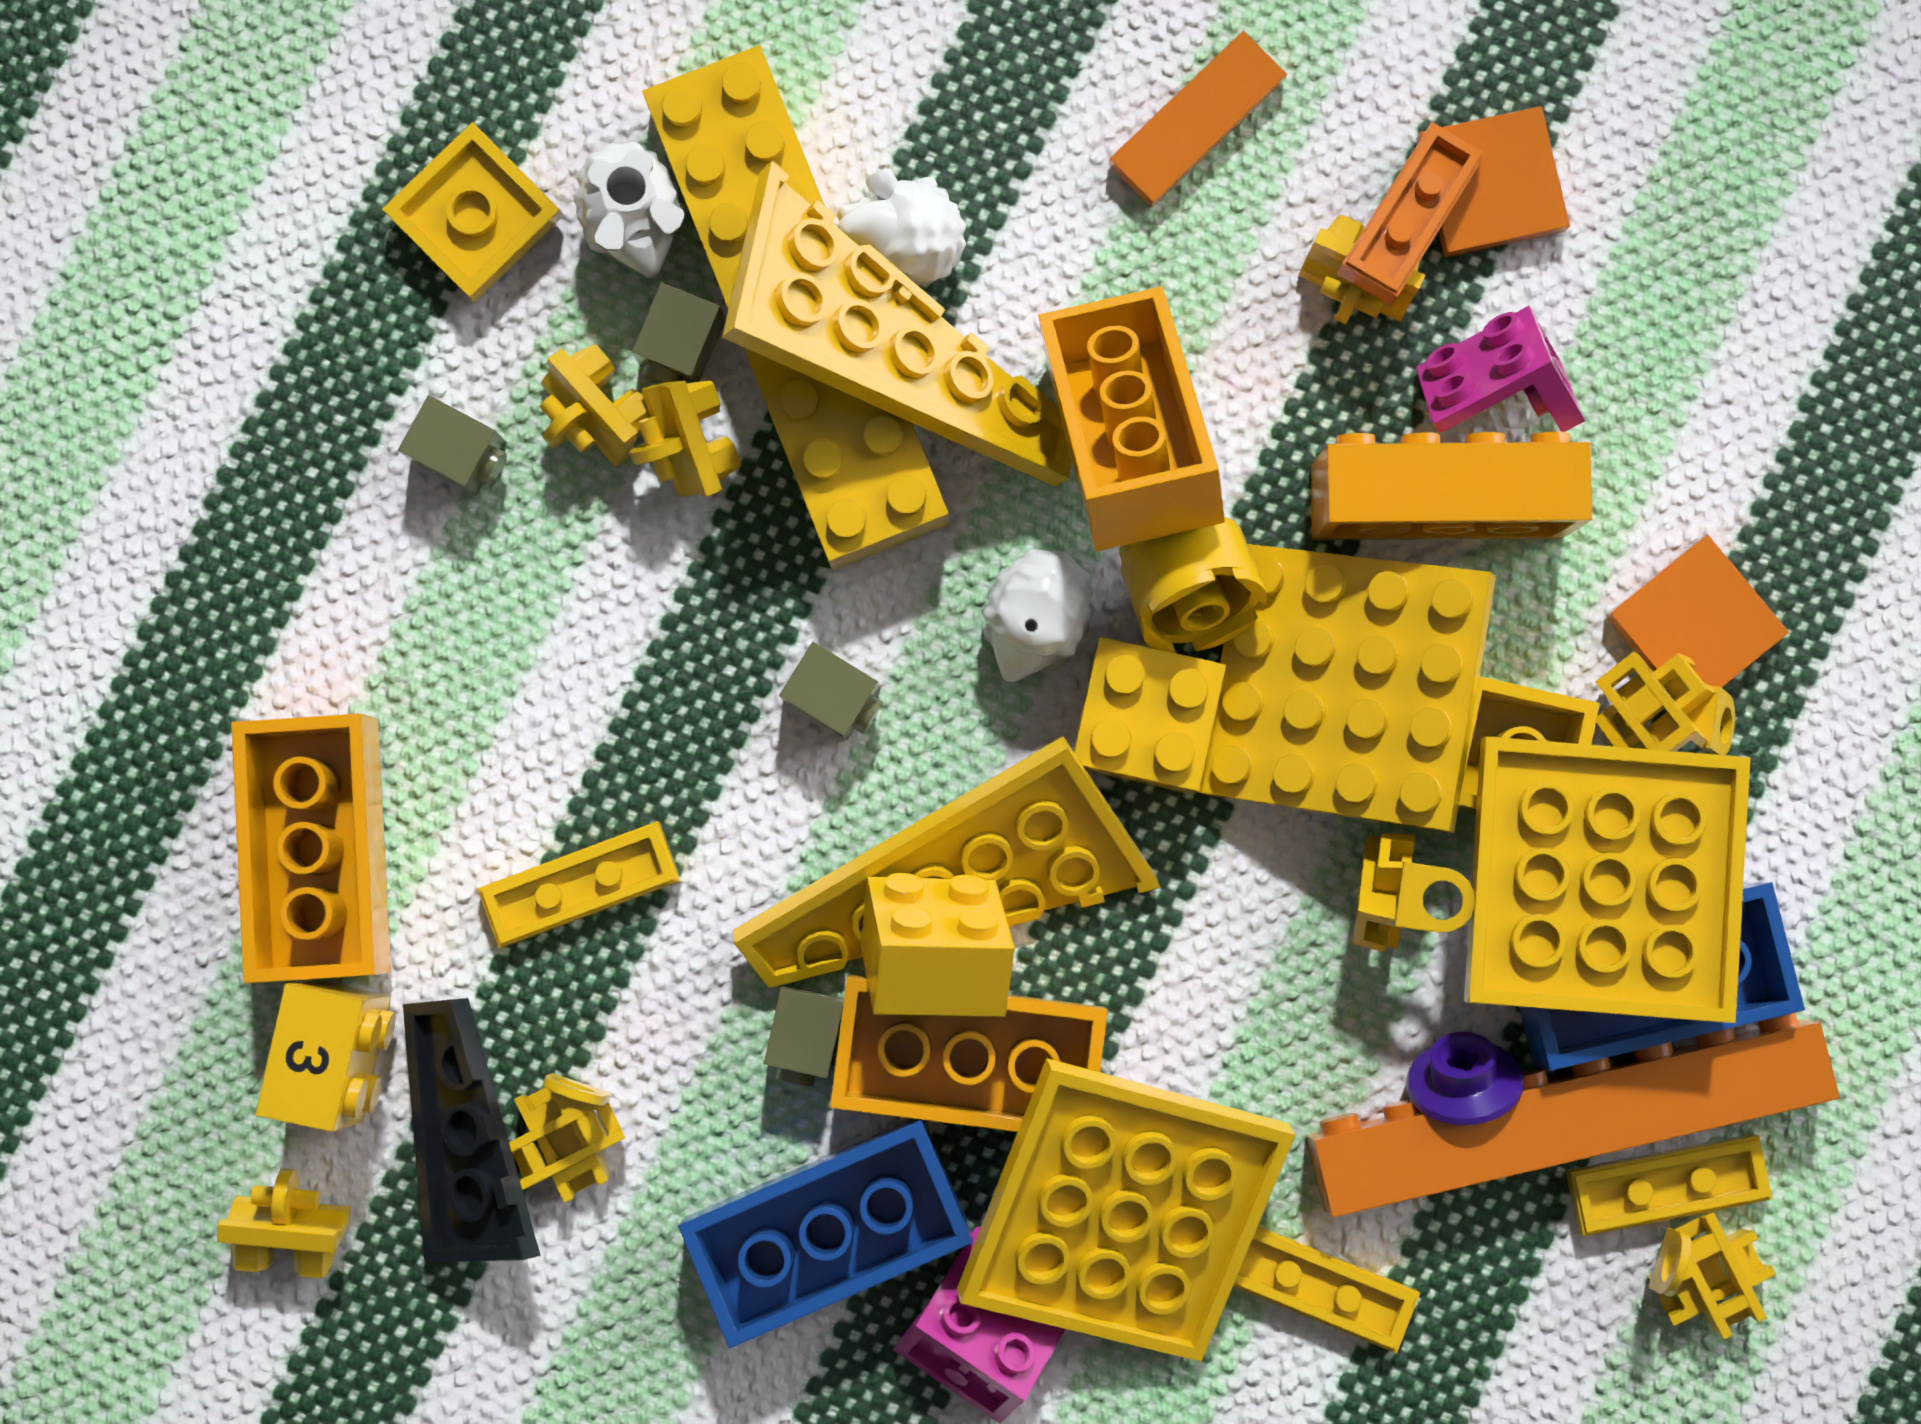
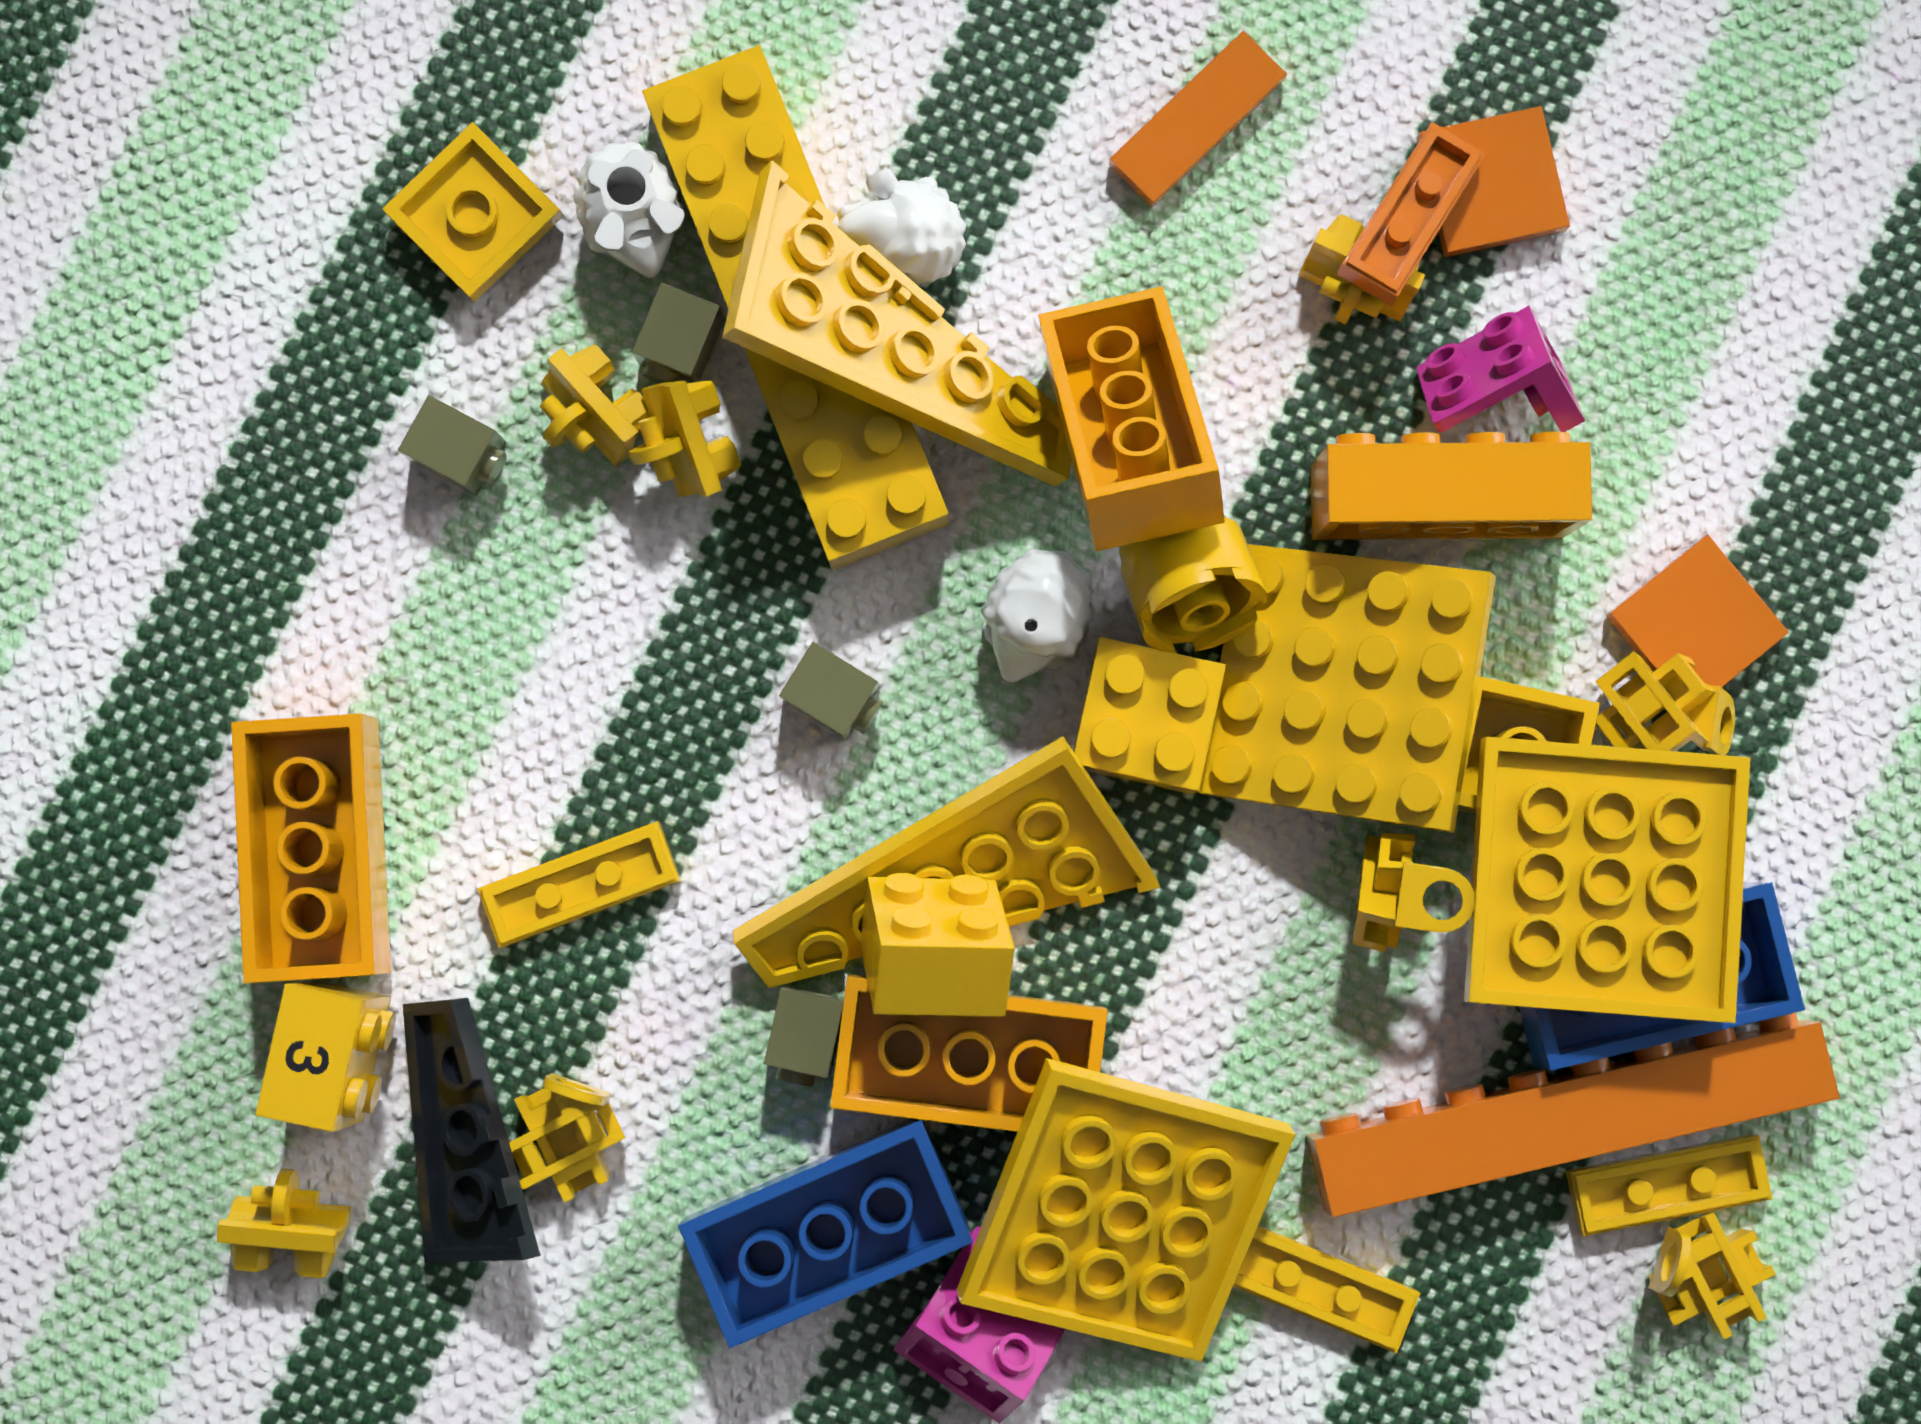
dark purple piece [1406,1031,1524,1125] -> none

